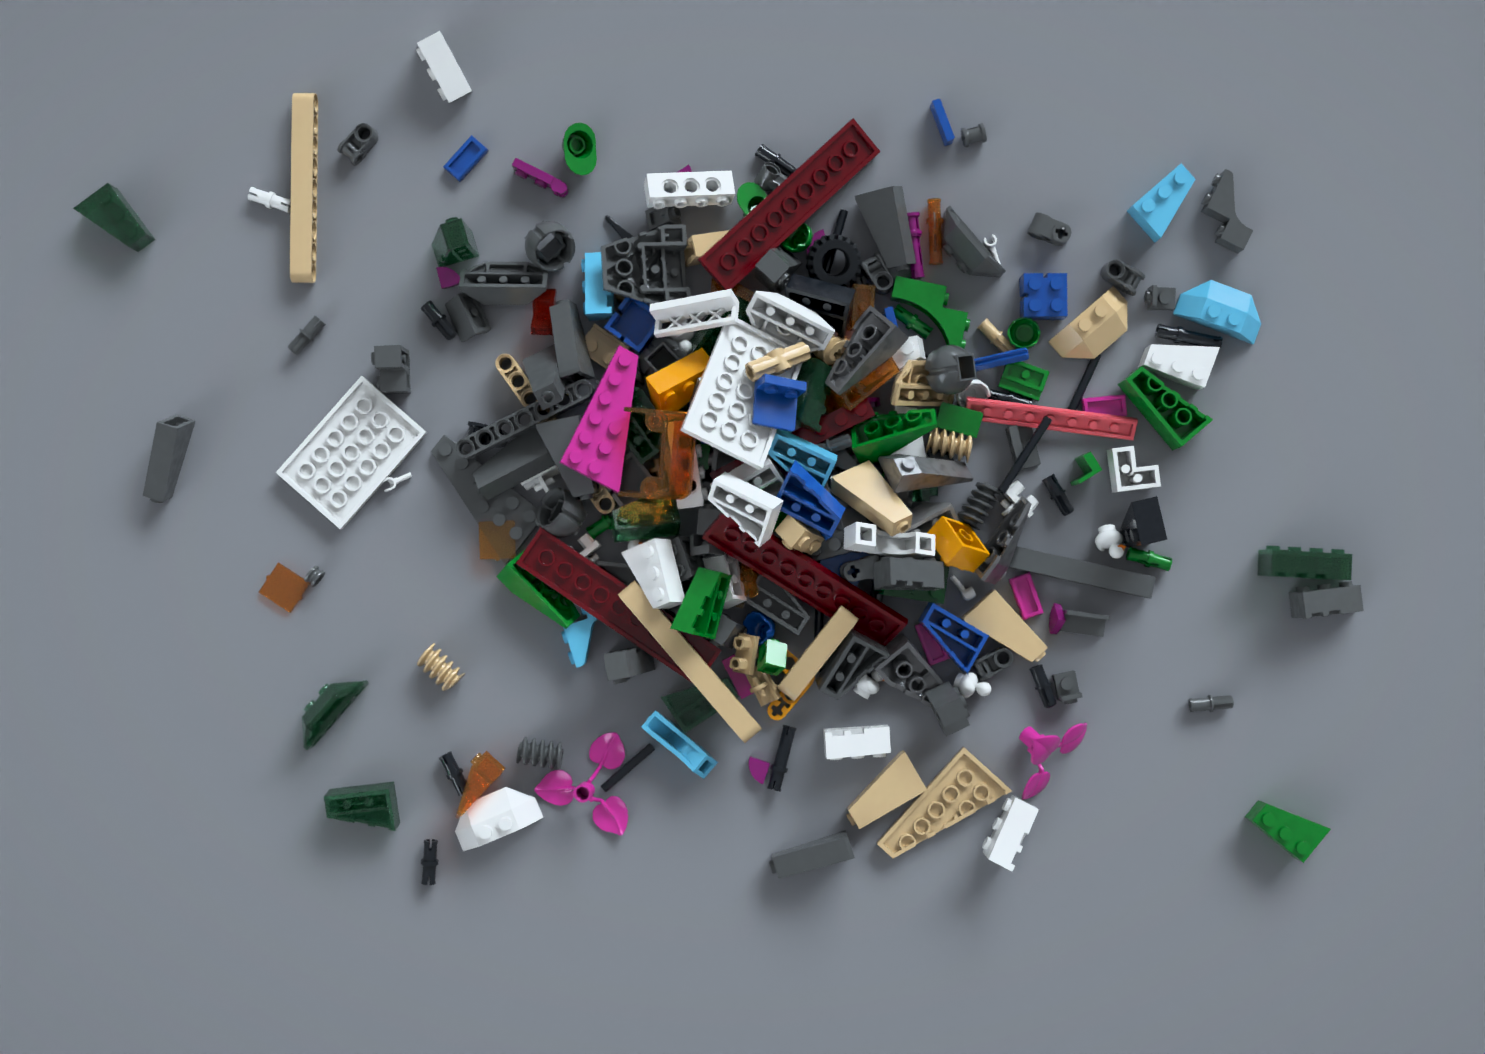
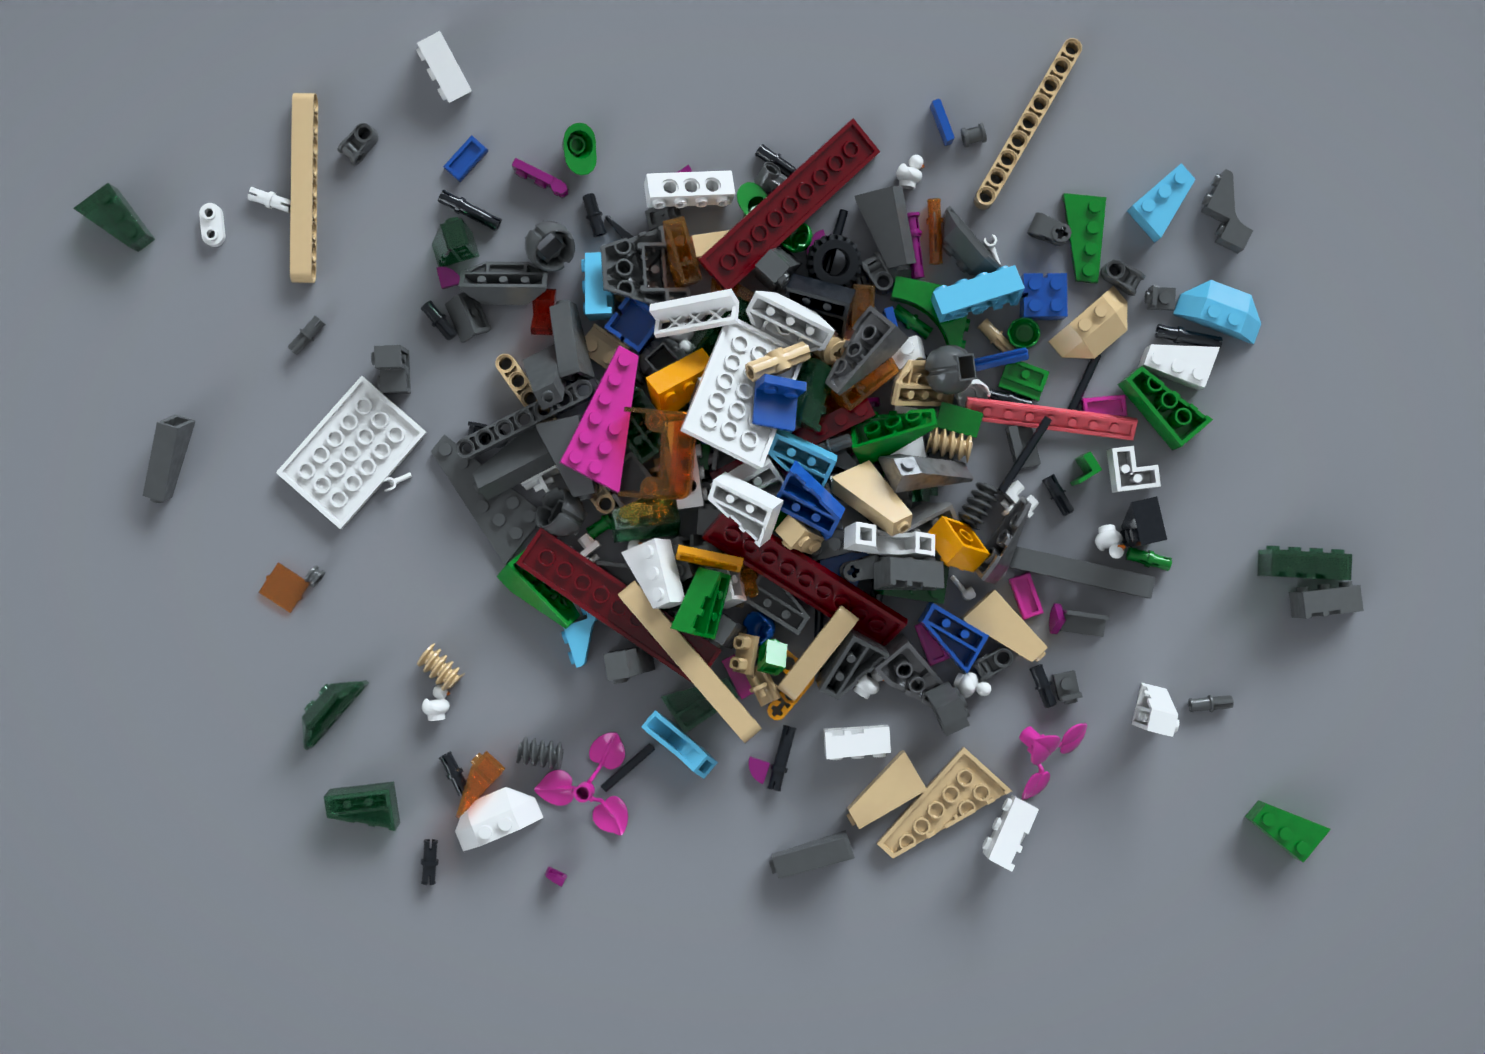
clear orange piece [479,520,516,561] -> none
none -> white plate [199,203,226,247]
none -> white animal [422,684,450,721]
none -> black pin [438,190,502,232]
none -> magenta tile [545,866,567,887]
none -> black axle [583,193,607,237]
none -> clear orange slope [663,216,703,288]
none -> light orange tile [675,545,744,573]
none -> white animal [896,155,925,190]
none -> medium azure wedge [931,265,1025,323]
none -> tan beam [974,38,1082,210]
none -> green wing [1062,193,1106,284]
none -> white wedge [1131,683,1180,737]

